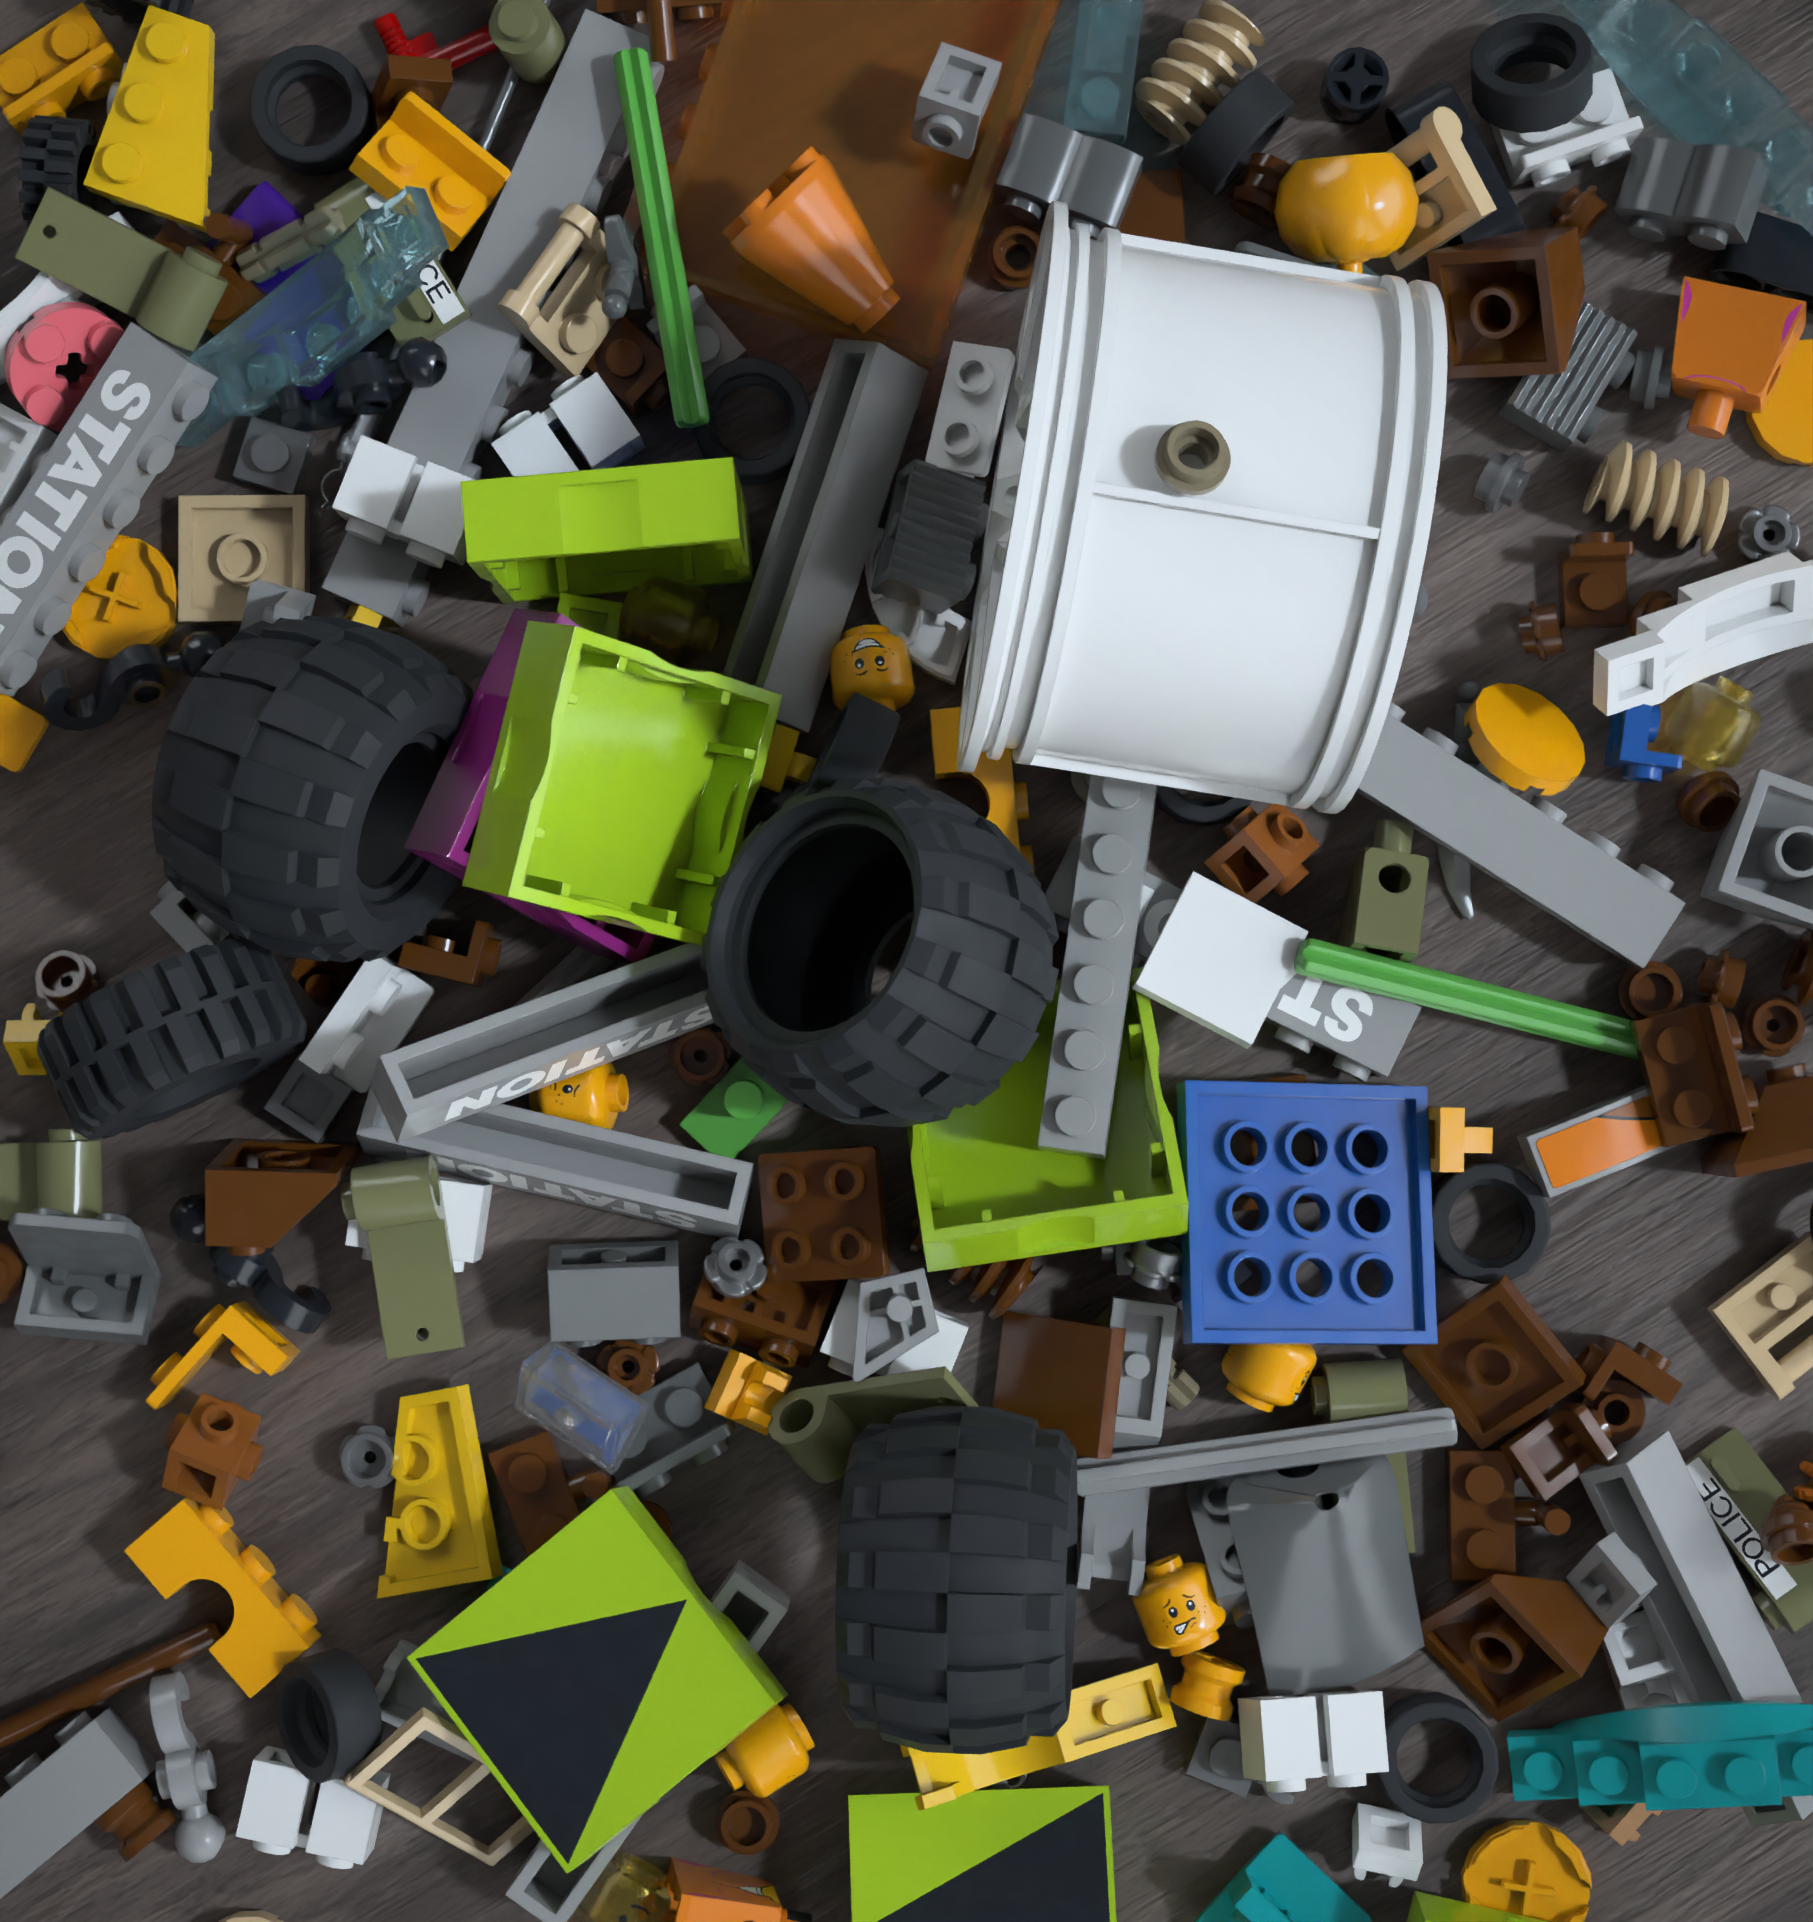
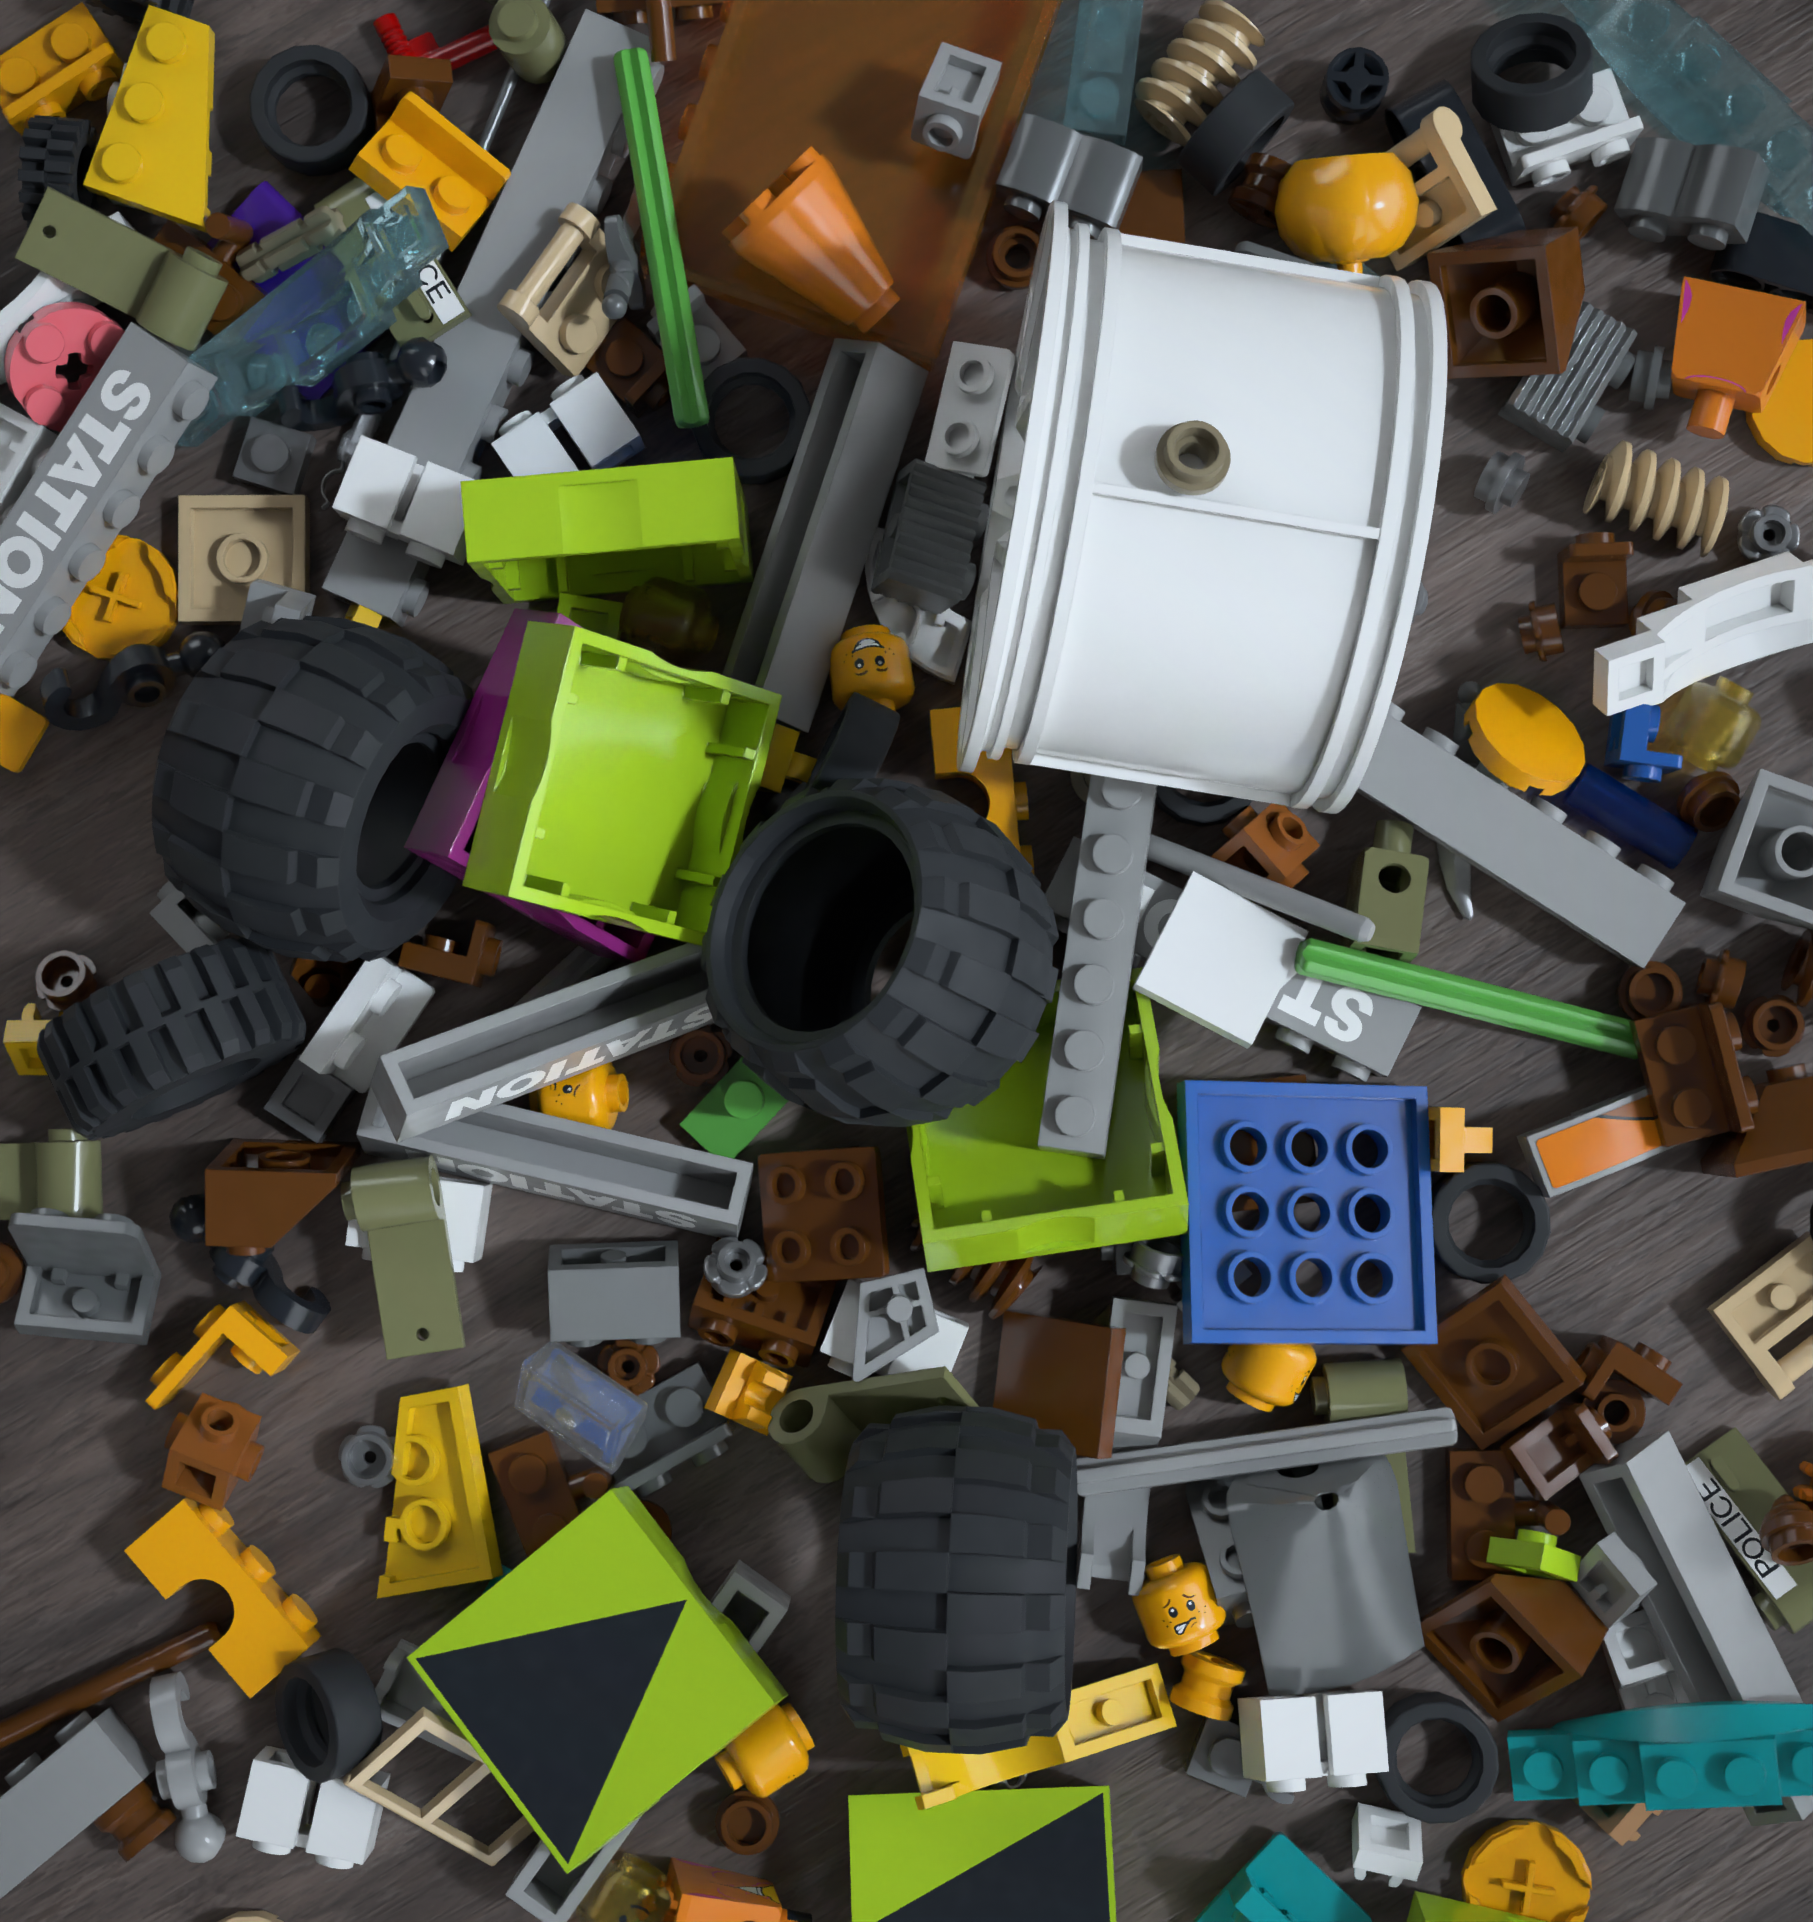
none -> light grey bar [1147,834,1375,942]
none -> lime plate [1486,1529,1581,1582]
none -> clear blue piece [1562,762,1698,870]

